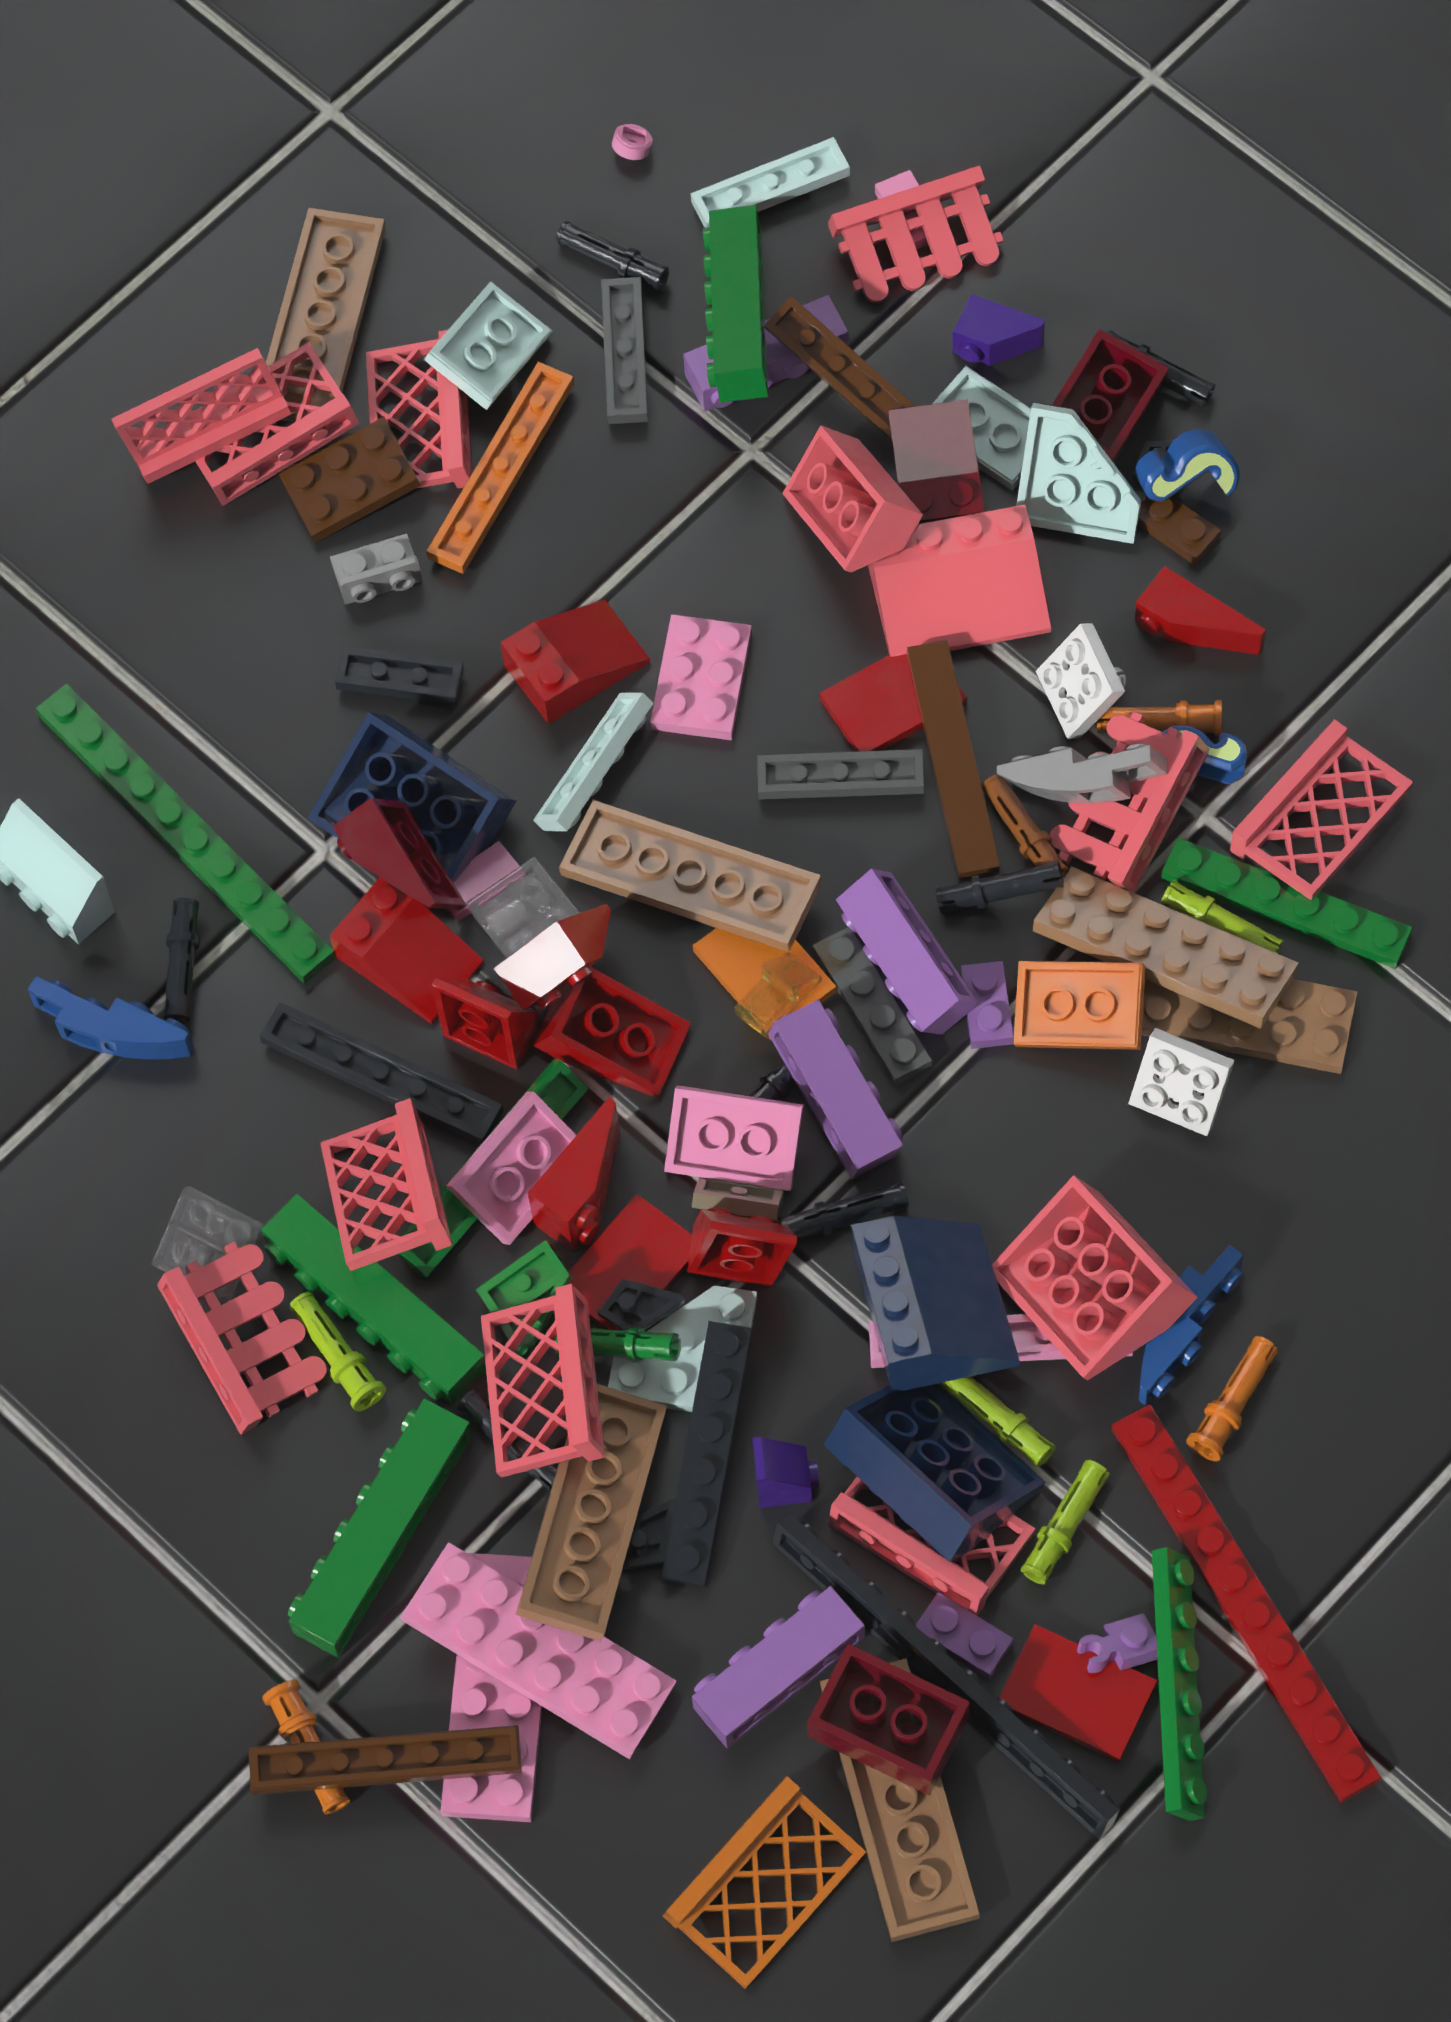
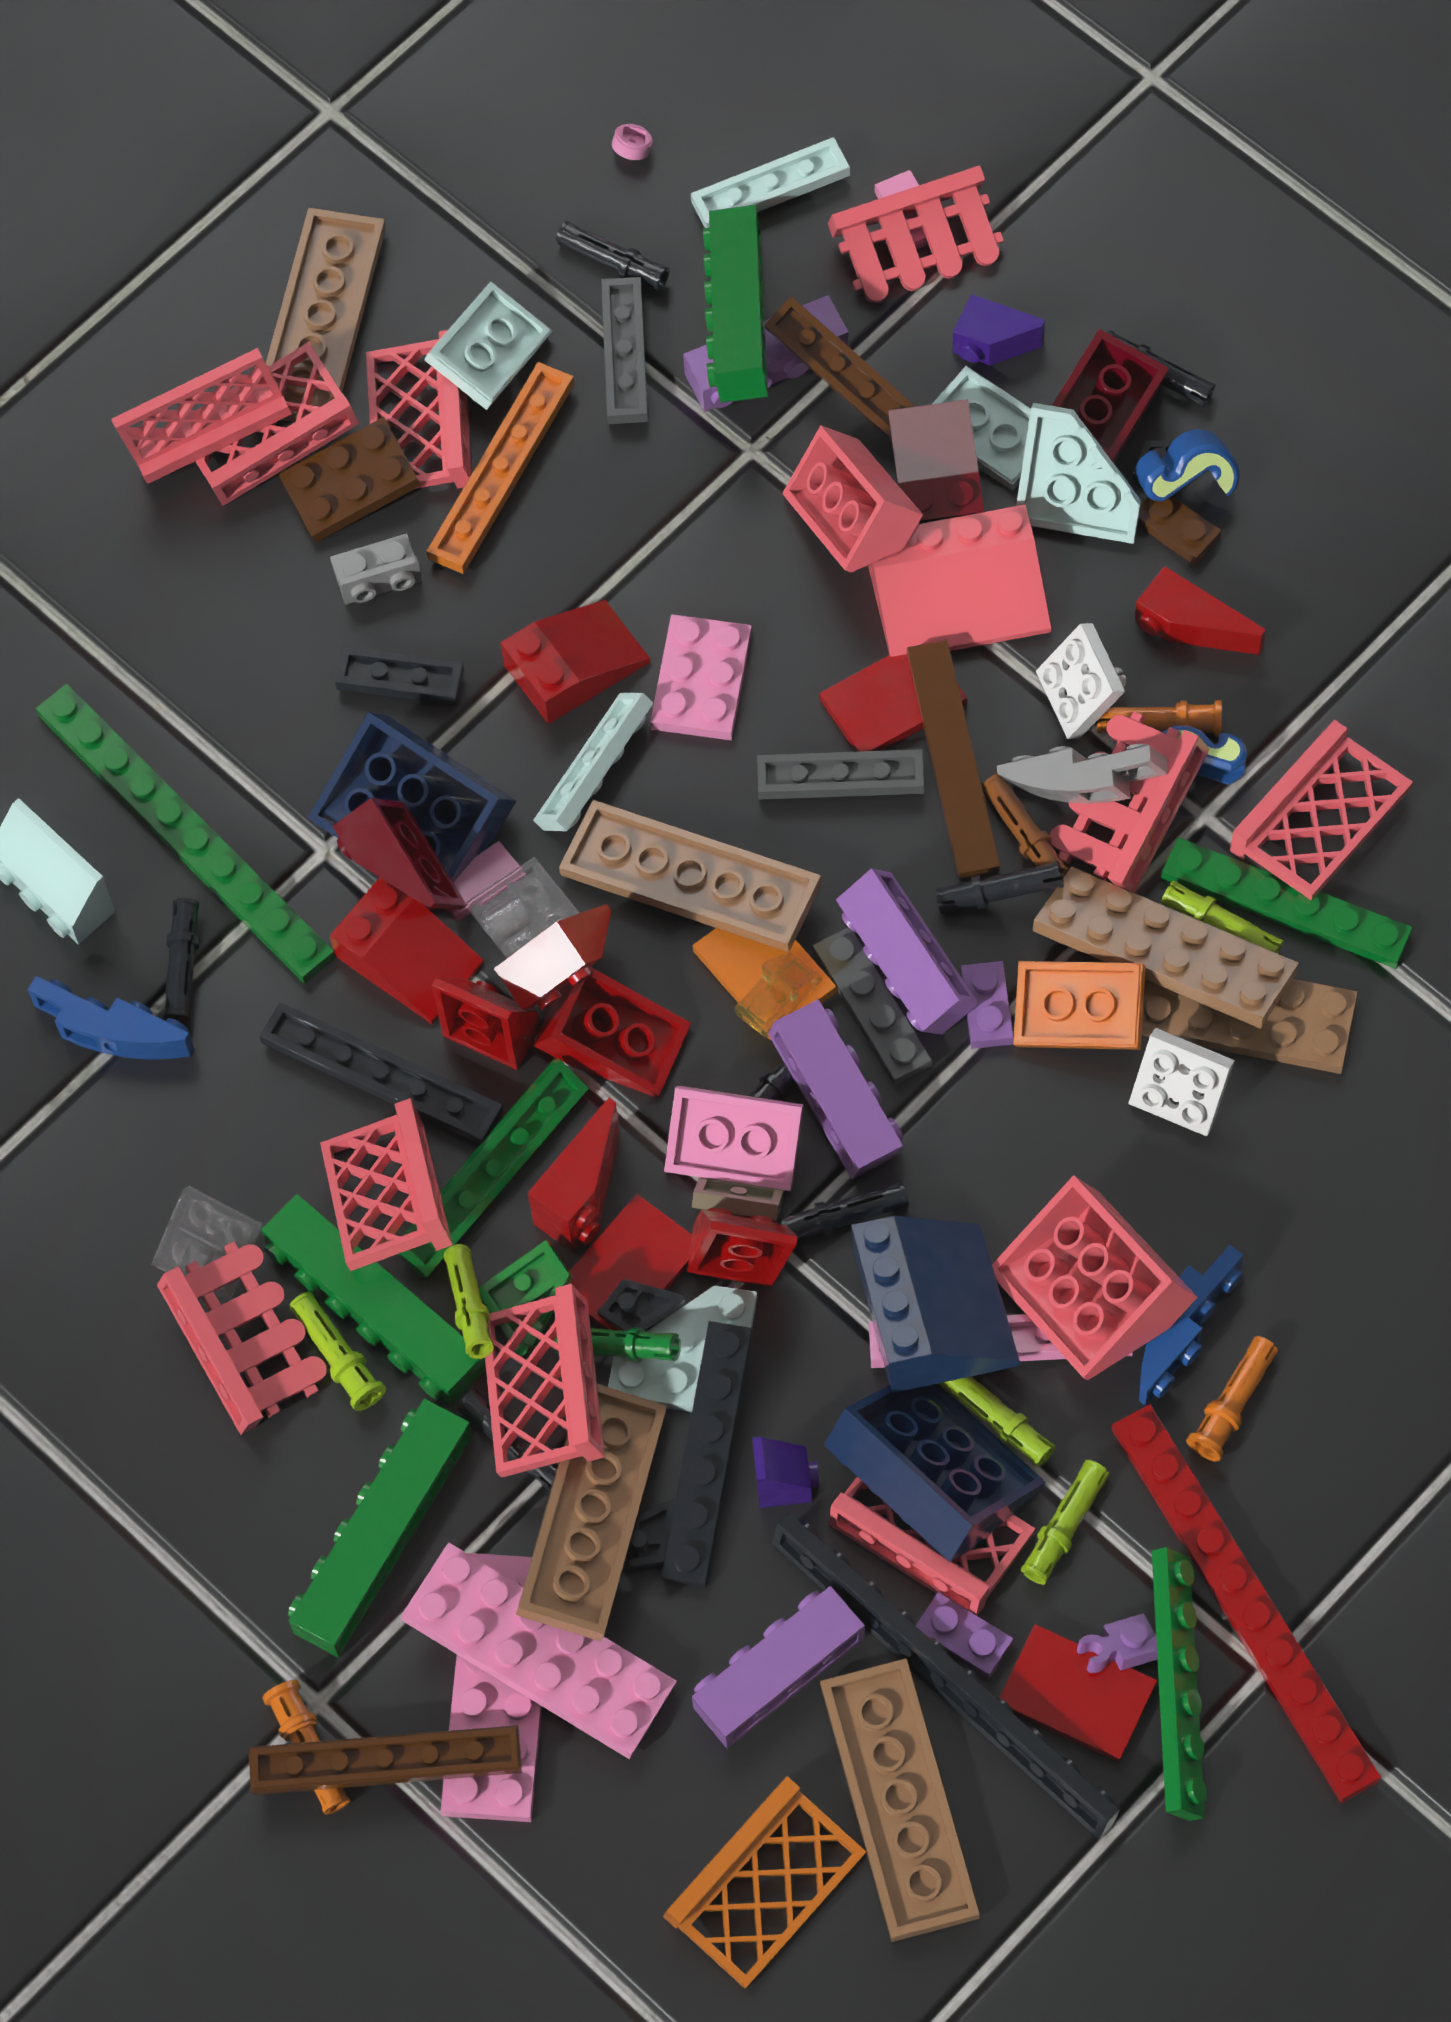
bright pink plate [446,1091,576,1245] -> none
dark red brick [807,1643,970,1796] -> none
none -> lime pin [444,1244,494,1359]

